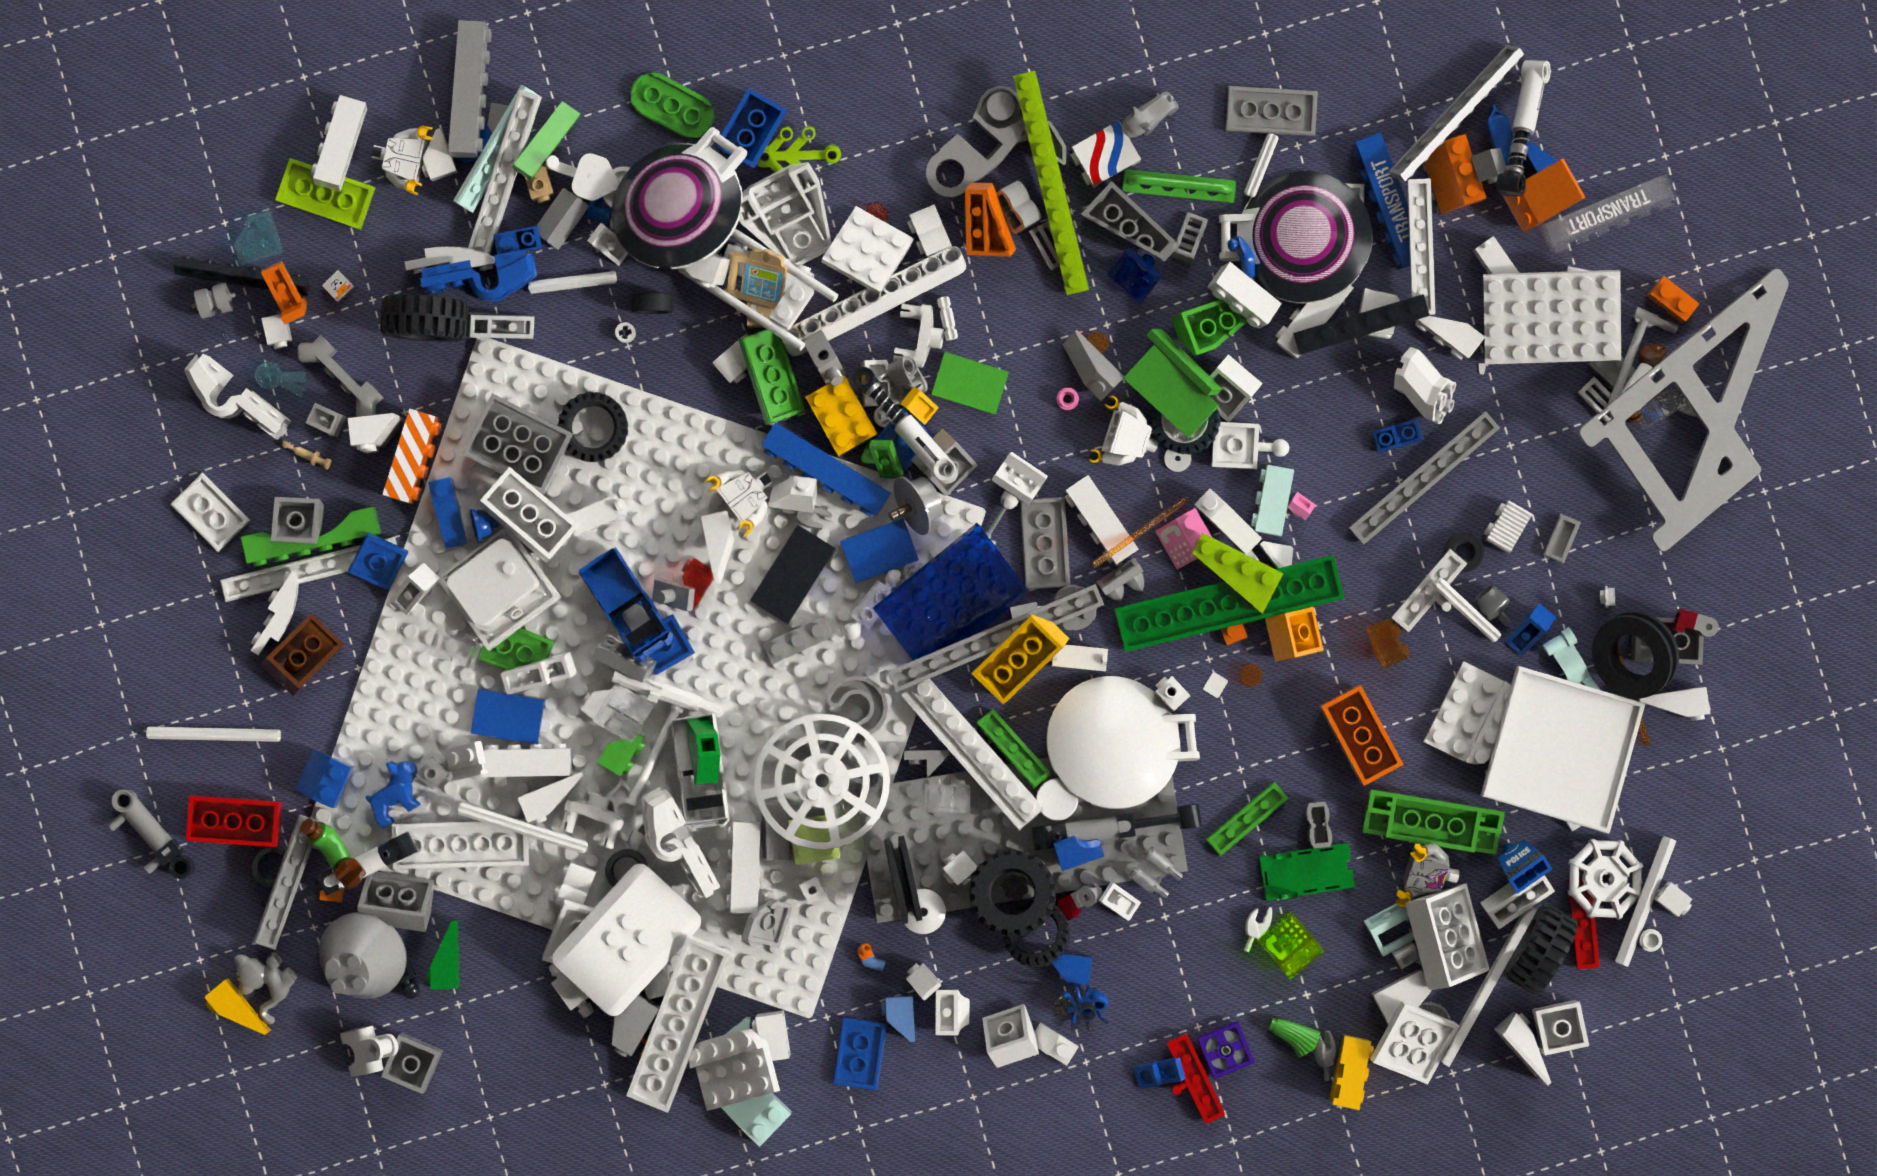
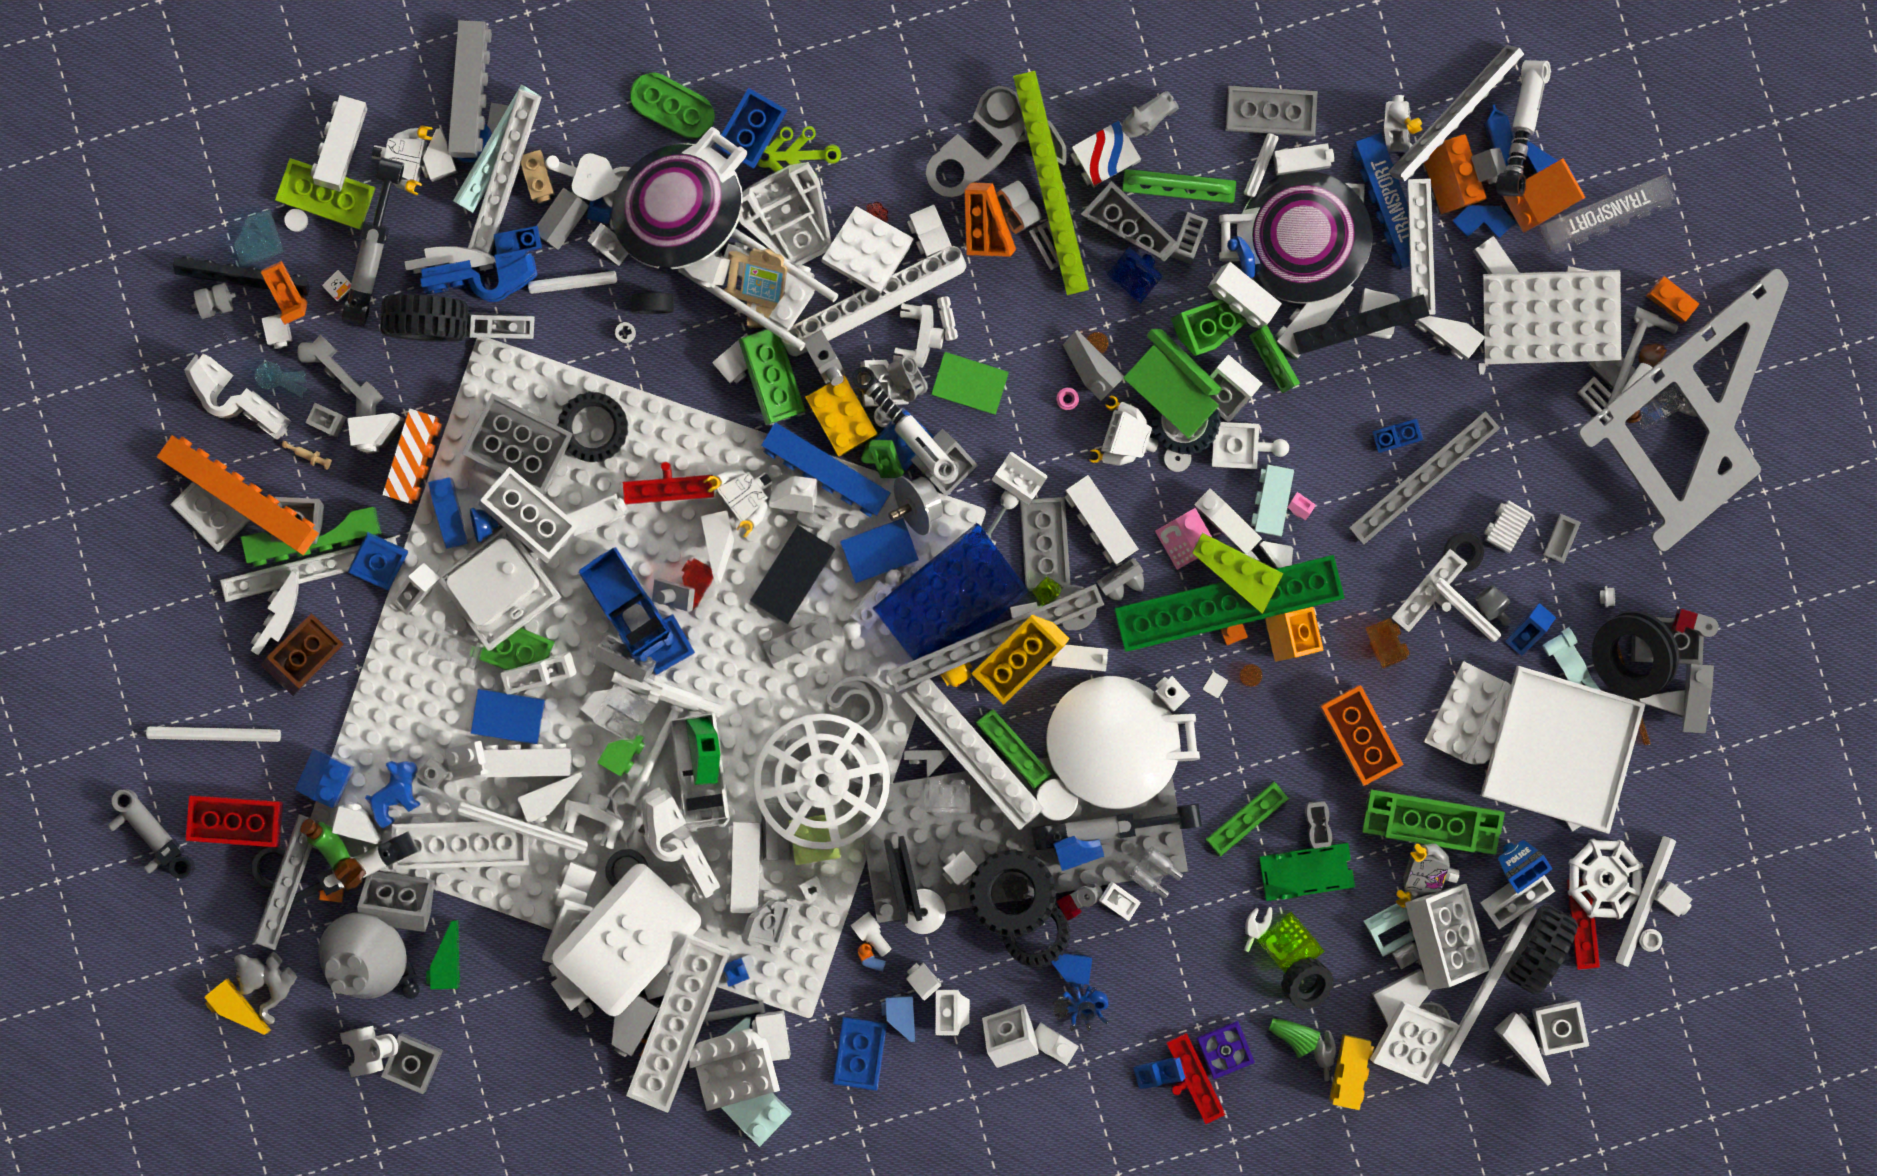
tile [512,101,581,180] -> none
yellow tile [900,386,939,425] -> none
clear orange axle [1092,497,1188,568] -> none
white brick [1394,347,1456,424] -> none
none -> orange brick [157,435,319,556]
none -> white tile [285,209,308,232]
none -> white slope [332,802,383,844]
none -> black piece [342,157,404,326]
none -> red plate [623,462,715,505]
none -> light grey bar [704,1000,765,1022]
none -> blue tile [723,957,750,987]
none -> white pin [851,912,891,957]
none -> yellow head [940,662,972,687]
none -> clear neon green slope [1032,576,1061,606]
none -> bright green tile [1249,325,1300,394]
none -> white brick [1273,143,1334,176]
none -> black tyre [1281,957,1334,1010]
none -> white torso [1384,95,1422,153]
none -> blue tile [1452,205,1516,239]
none -> light grey slope [1682,664,1714,733]

